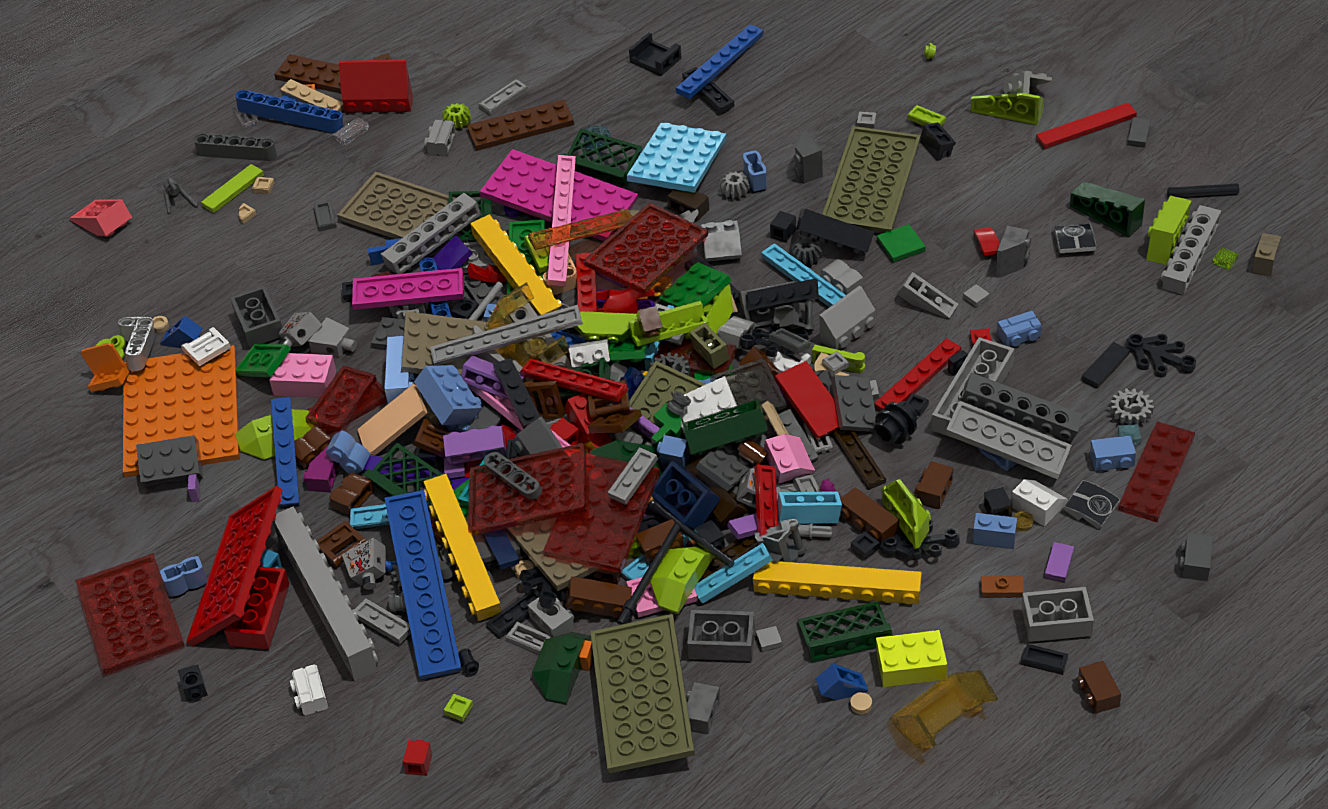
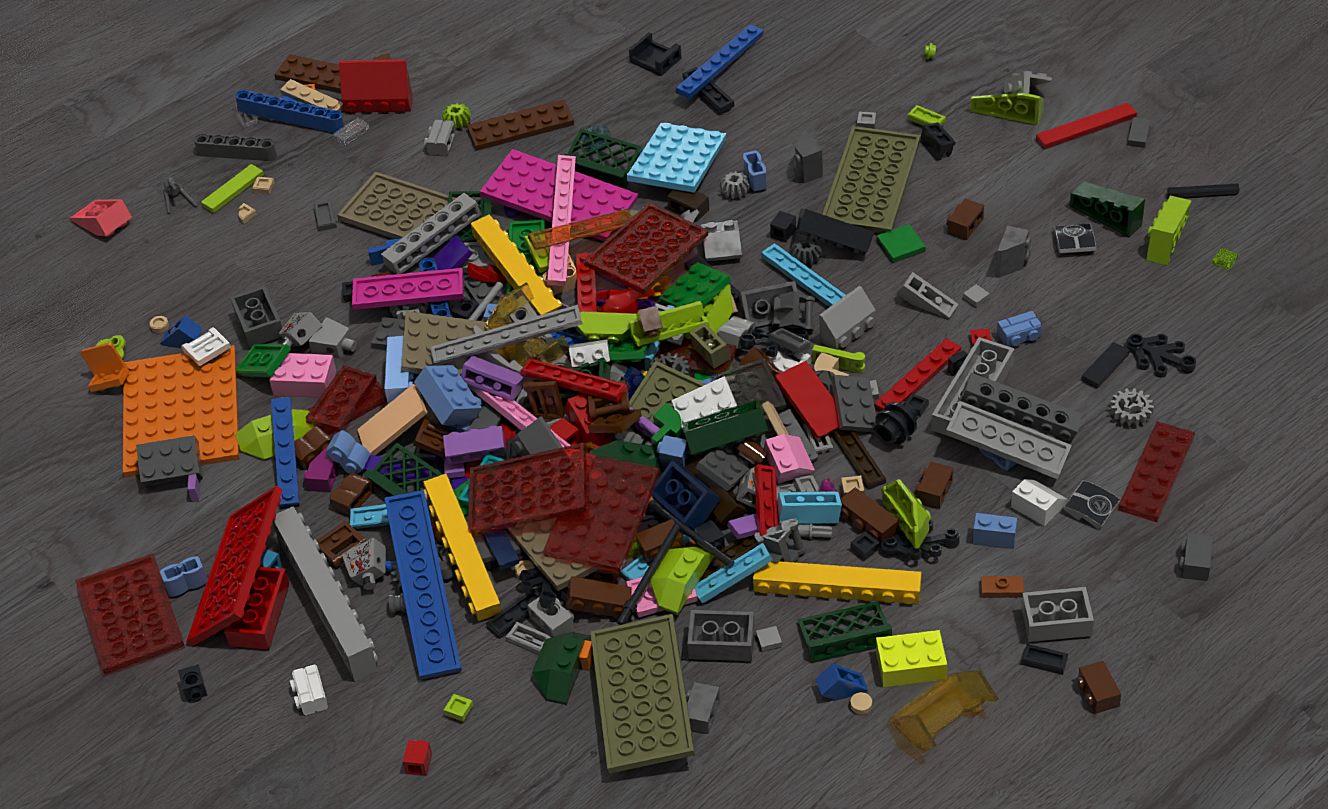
light grey beam [118,317,155,371] -> none
light grey plate [355,598,411,644] -> none
black pin [458,648,479,675] -> none
light grey tile [479,79,528,116] -> none
dark grey beam [484,452,542,500] -> none
black plate [493,358,540,429] -> none
light grey plate [608,447,658,505] -> none
dark grey wheel [667,391,691,416] -> none
black plate [747,279,819,312] -> none
light grey brick [821,259,863,295] -> none
light grey tile [822,351,849,374] -> none
red slope [973,227,1000,256] -> none
black brick [983,487,1012,517] -> none
clear yellow tile [1013,511,1033,531] -> none
medium lavender tile [1045,542,1074,582] -> none
medium blue brick [1090,436,1136,471] -> none
clear light blue plate [1118,424,1141,445] -> none
light grey brick [1161,205,1221,295] -> none
dark tan slope [1252,233,1281,276] -> none
none -> tan plate [841,475,864,495]
none -> reddish brown brick [946,198,984,240]

